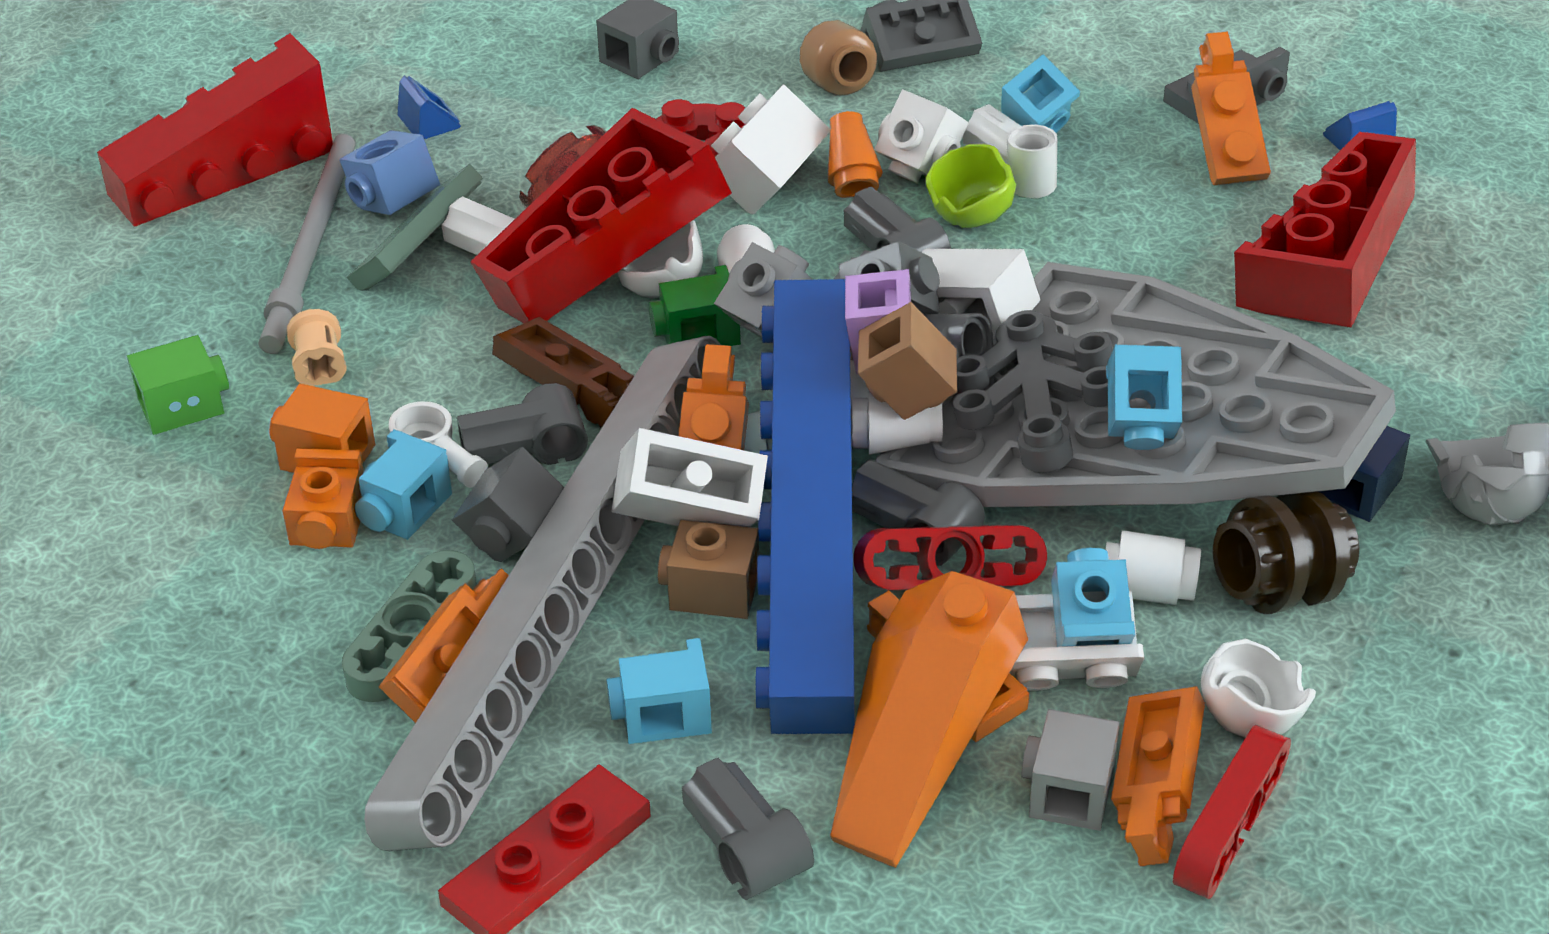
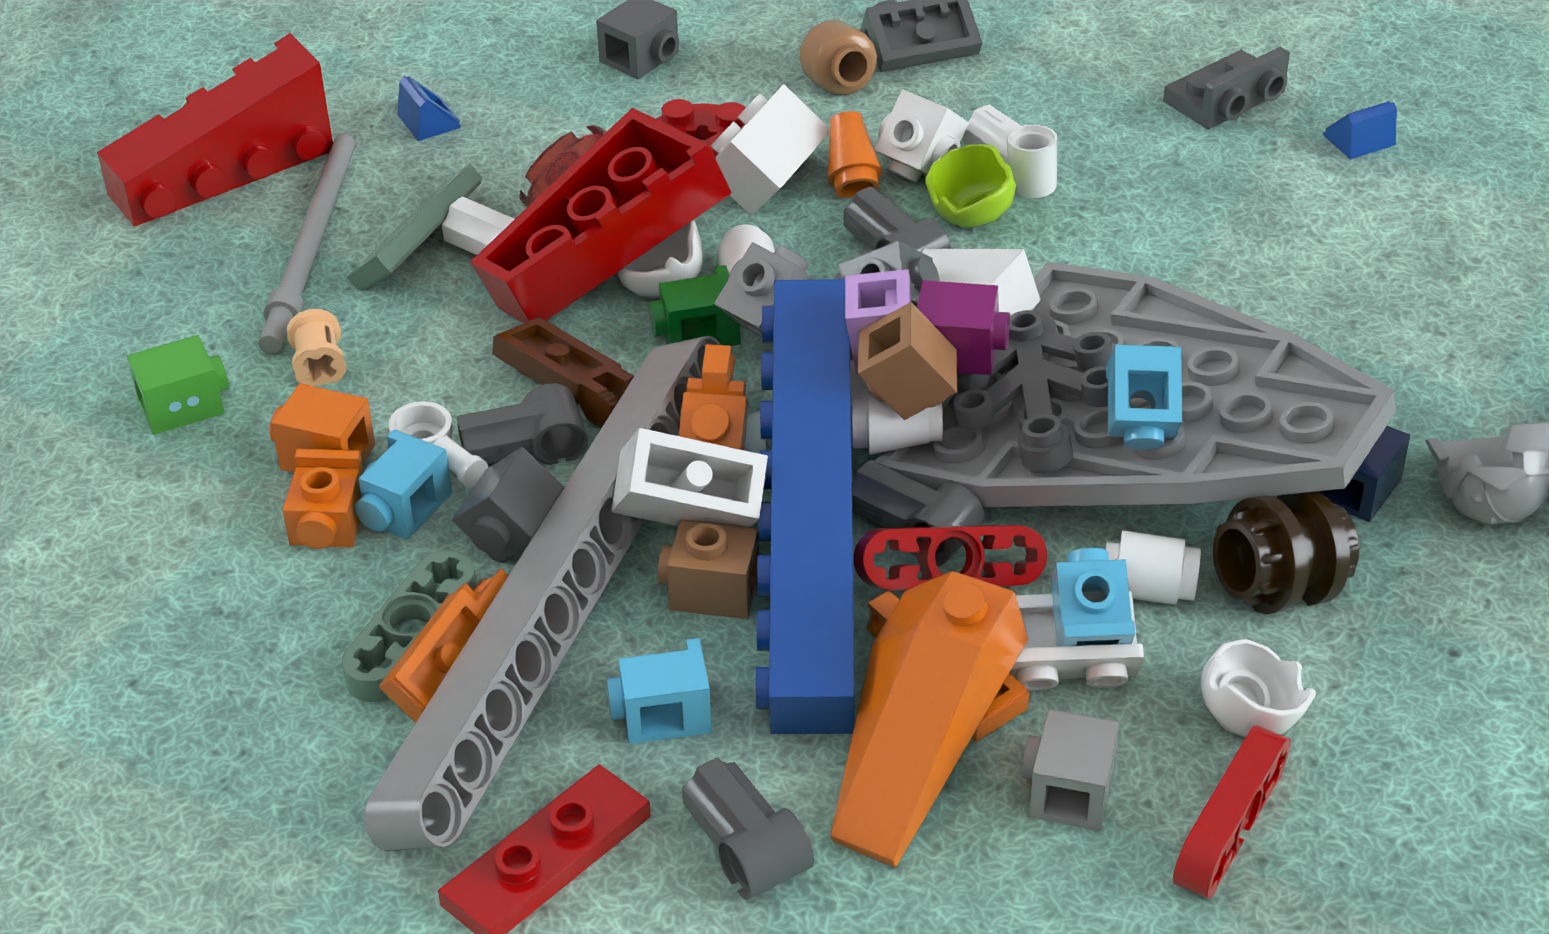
medium blue brick [339,130,440,215] -> none
medium azure brick [1001,54,1080,133] -> none
orange hinge [1111,686,1205,866] -> none
orange hinge [1191,31,1271,185] -> none
red wedge [1234,132,1416,328] -> none
none -> magenta brick [917,280,1010,375]

